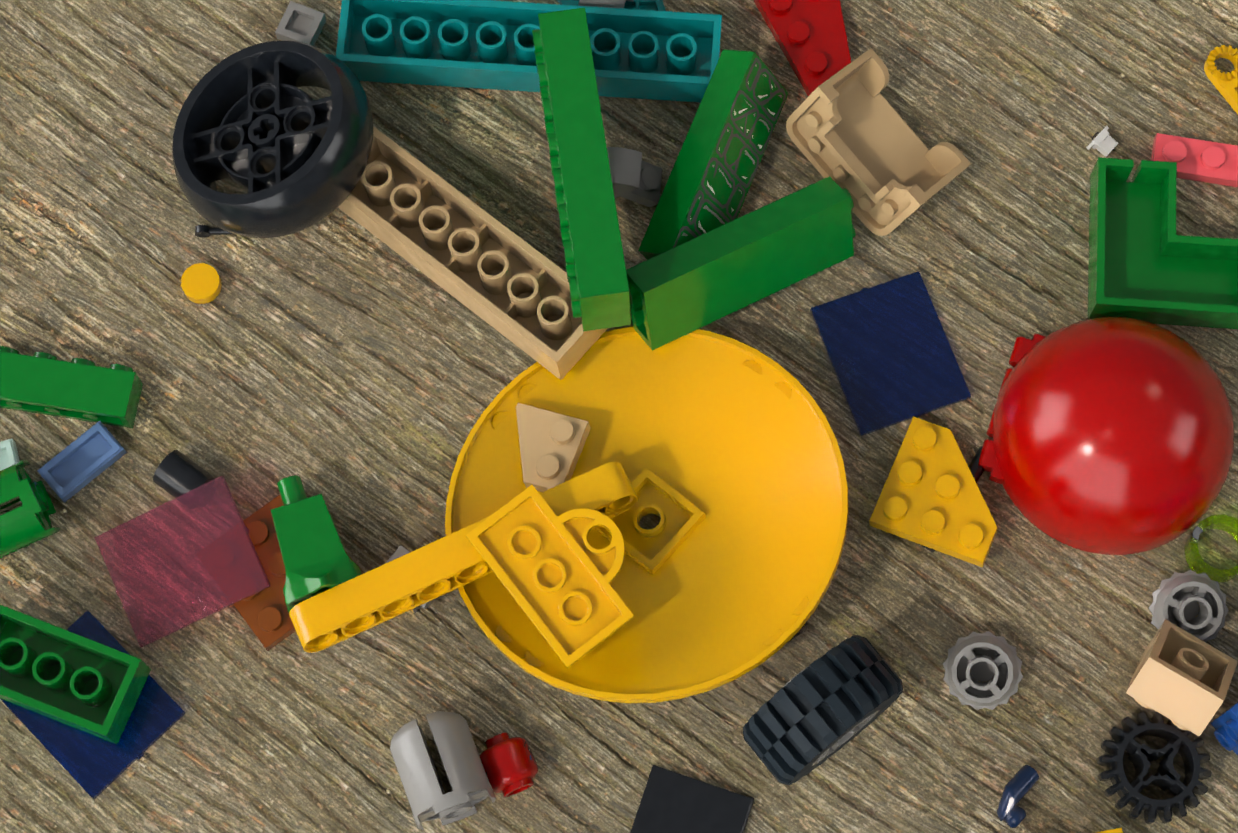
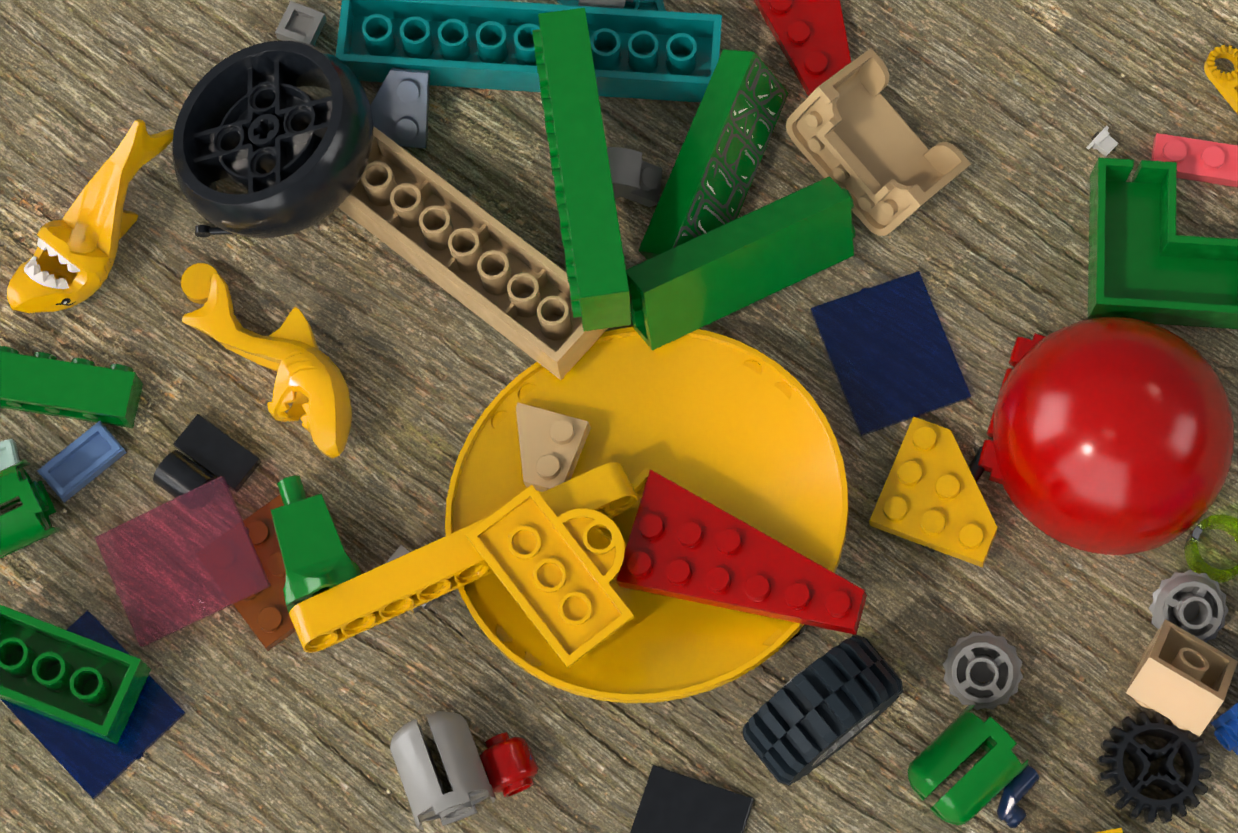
none -> yellow piece [7,119,174,313]
none -> black tile [173,414,261,493]
none -> yellow piece [182,273,352,459]
none -> sand blue wing [370,68,430,148]
none -> red wing [616,469,867,635]
none -> green cylinder [908,705,1029,825]

